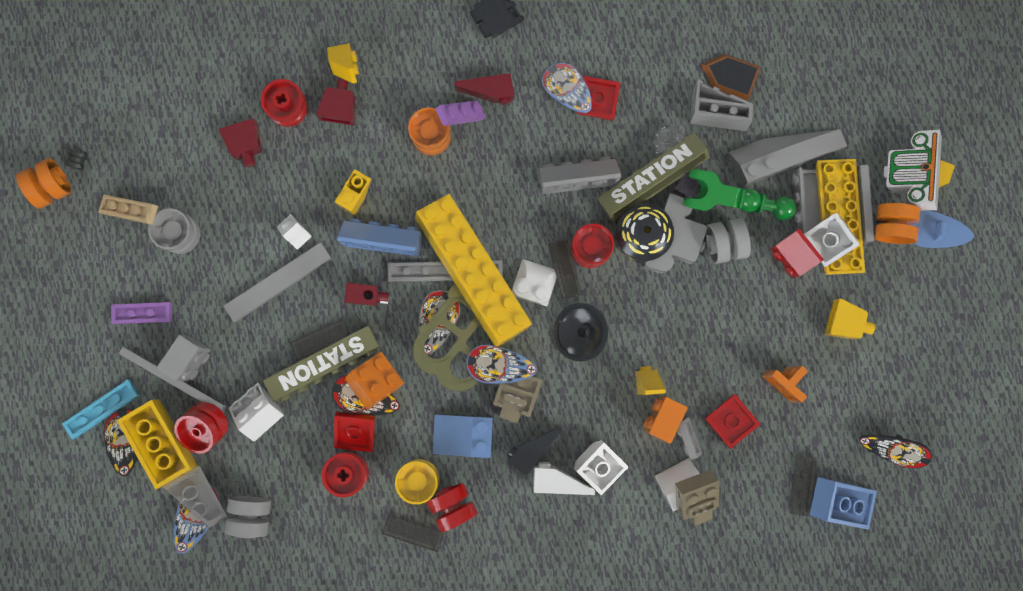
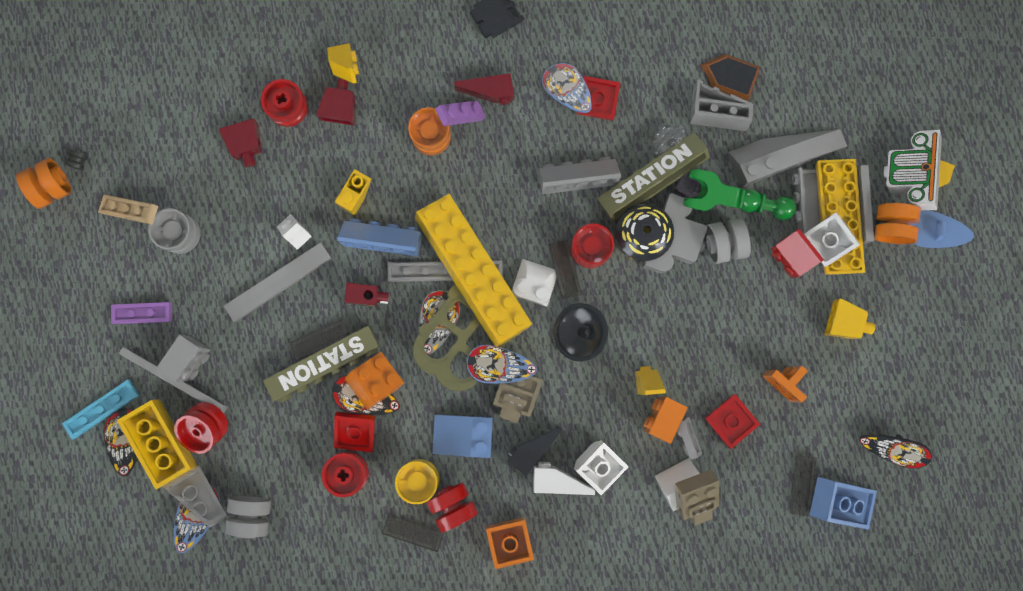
white slope [229,383,284,442] -> none
none -> orange brick [486,517,534,569]

